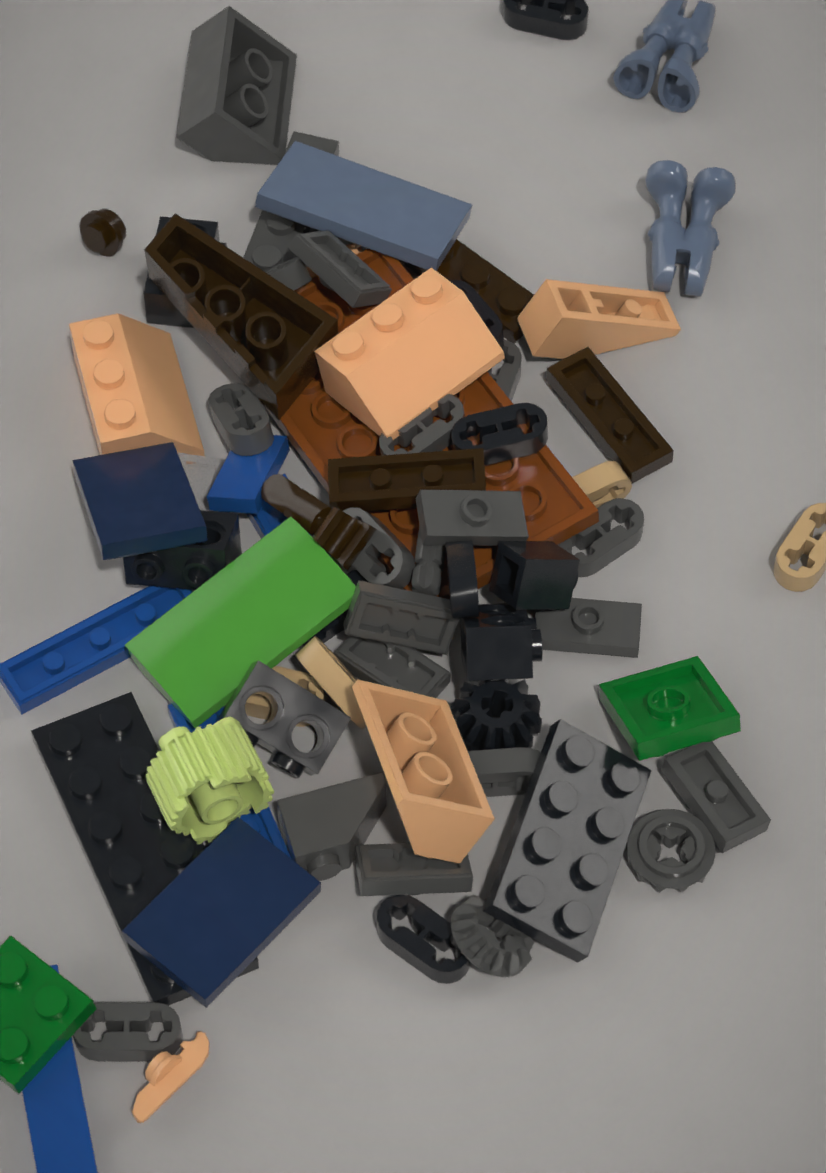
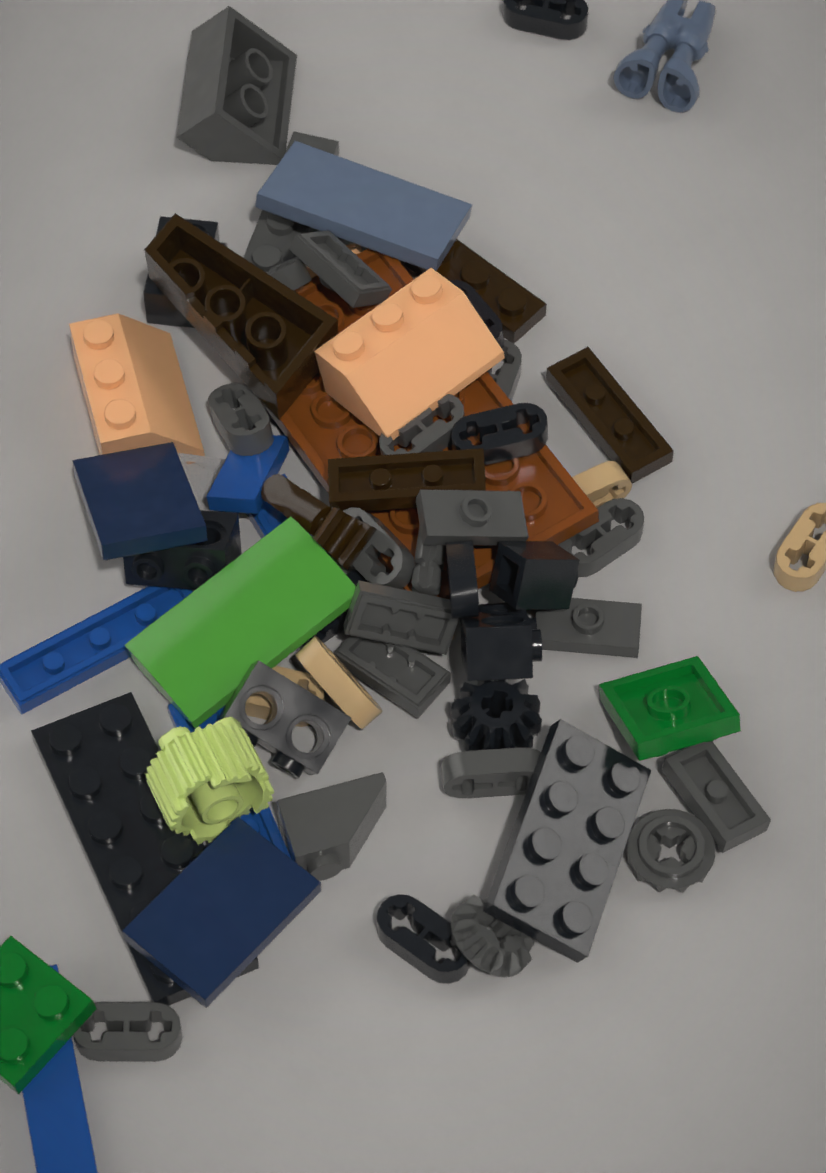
dark brown plate [80,209,126,256] -> none
light nougat piece [132,1032,210,1123] -> none
light nougat slope [352,679,495,864] -> none
dark grey plate [355,843,473,896] -> none
light nougat slope [517,279,681,359] -> none
sand blue piece [646,160,736,297] -> none

